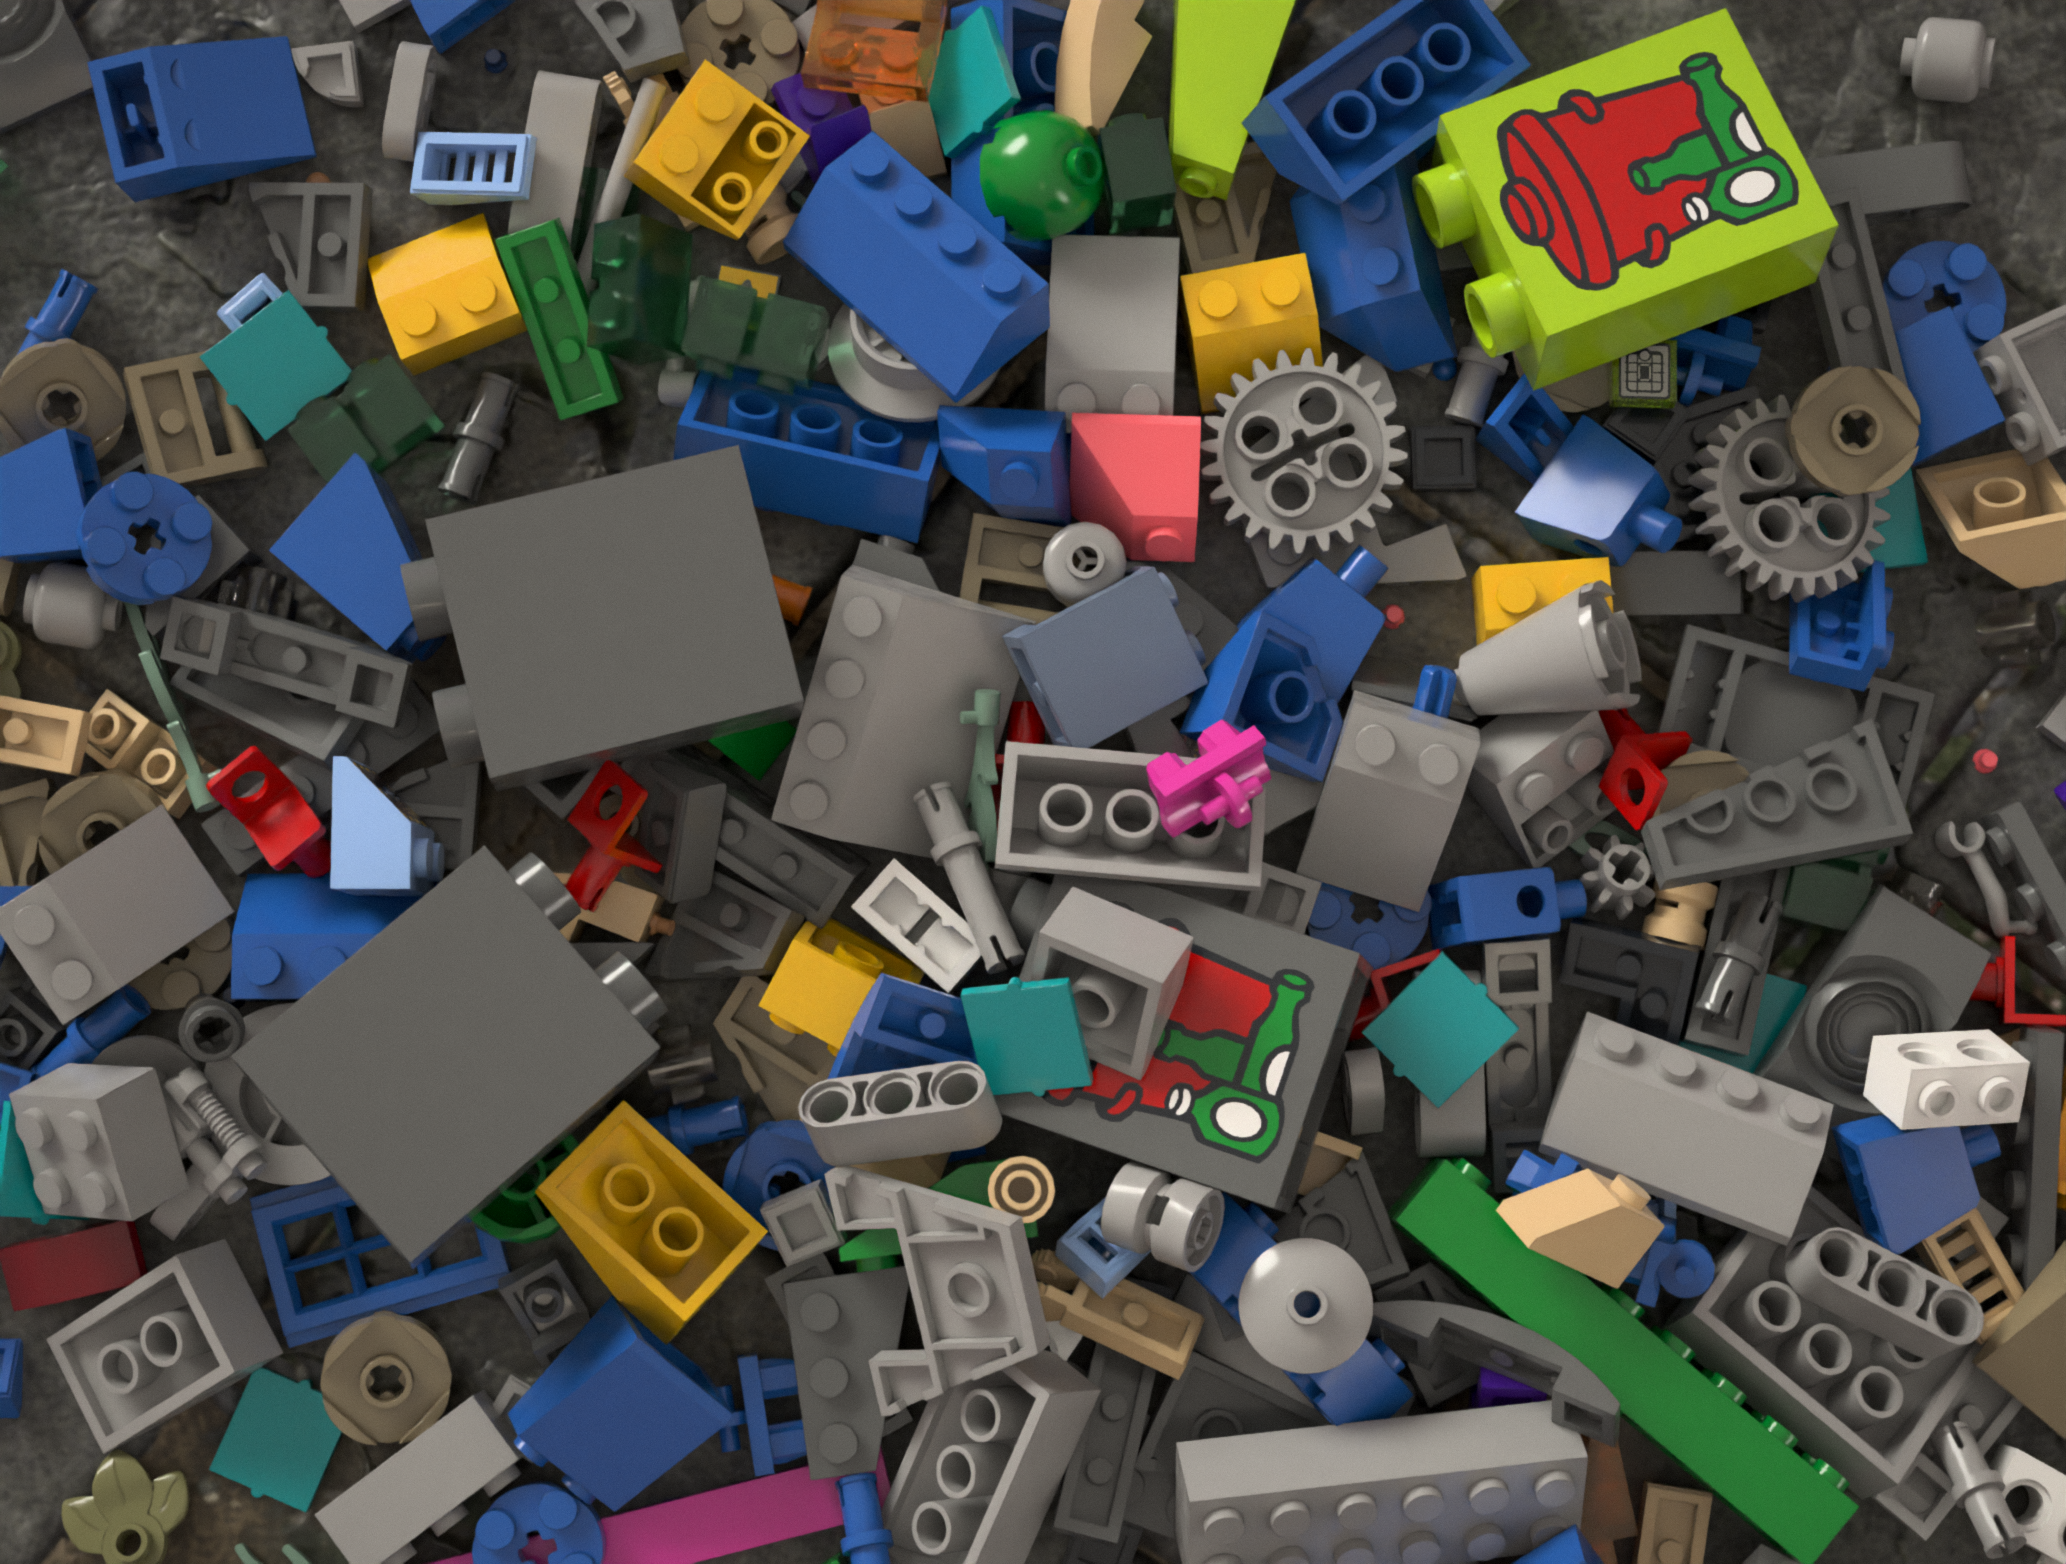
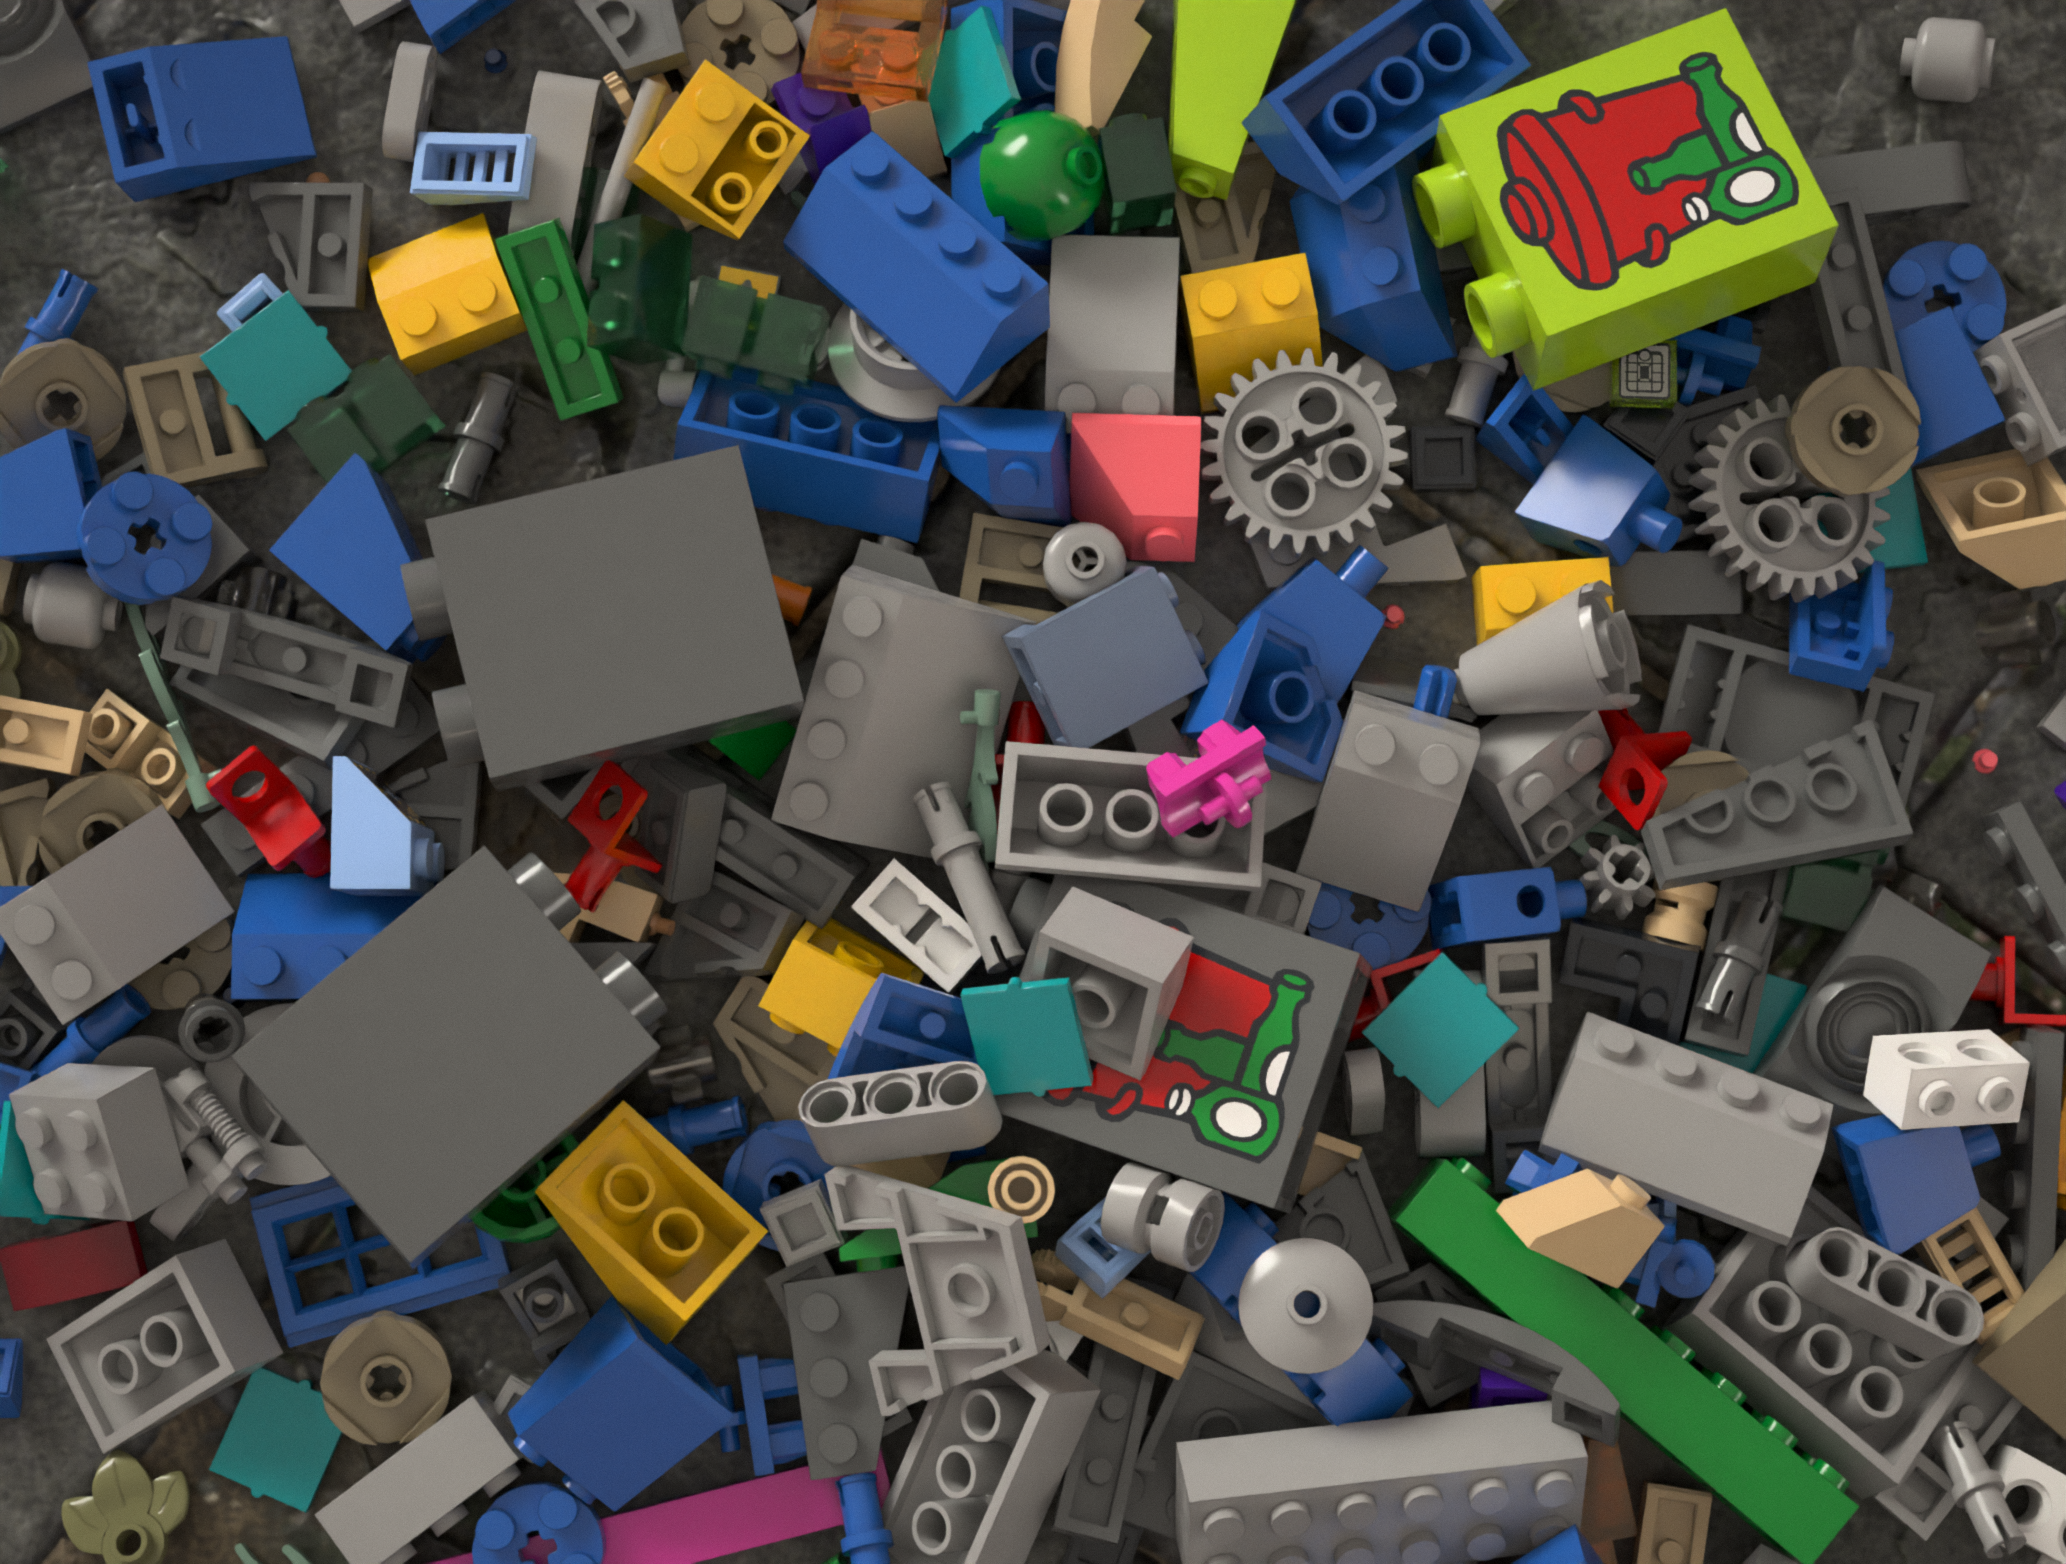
light grey tile [291,41,364,108] -> none
tan wheel [745,182,798,265] -> none
blue piece [1432,358,1457,381] -> none
light grey piece [1935,821,2038,939] -> none

